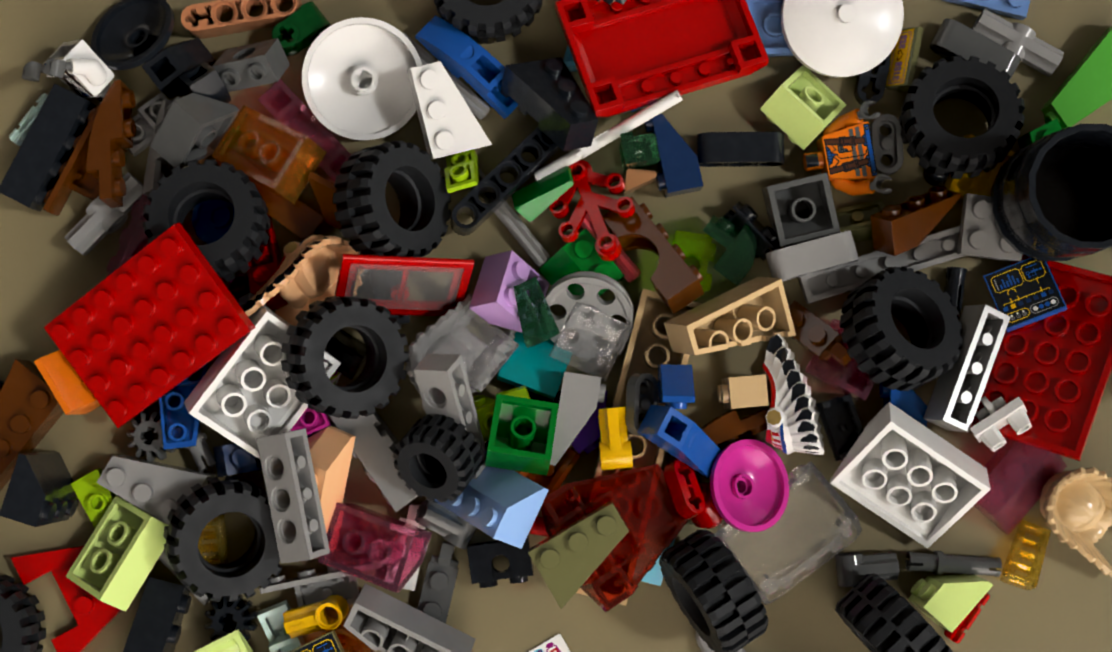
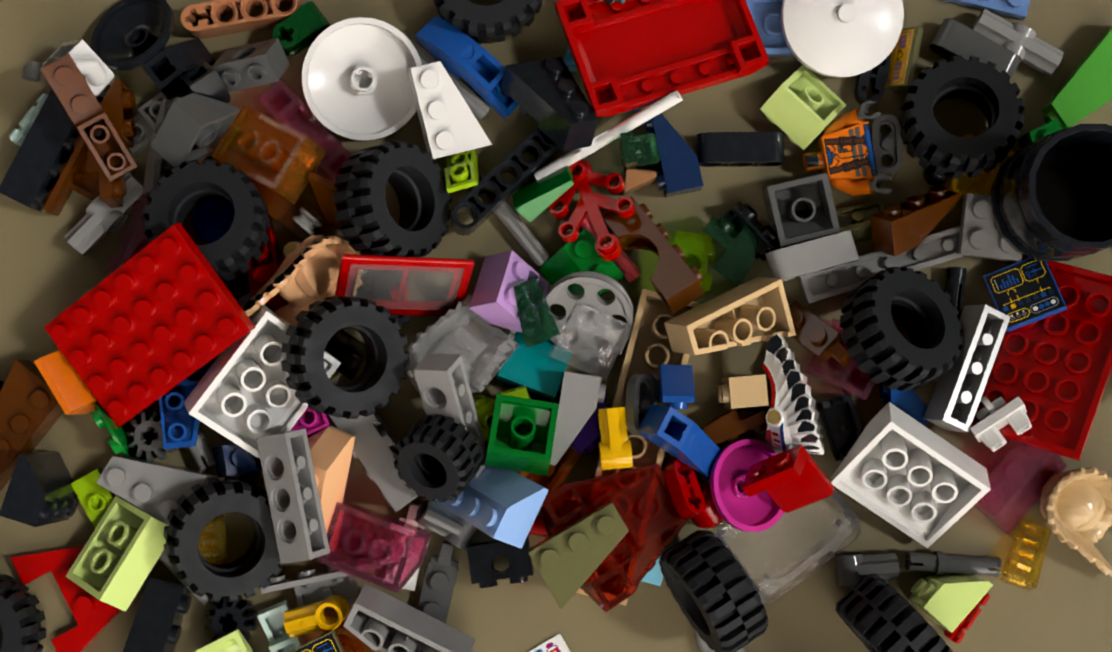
none -> reddish brown slope [40,53,137,182]
none -> green dish [90,403,129,456]
none -> light grey bush [292,207,322,236]
none -> red bracket [742,445,834,513]

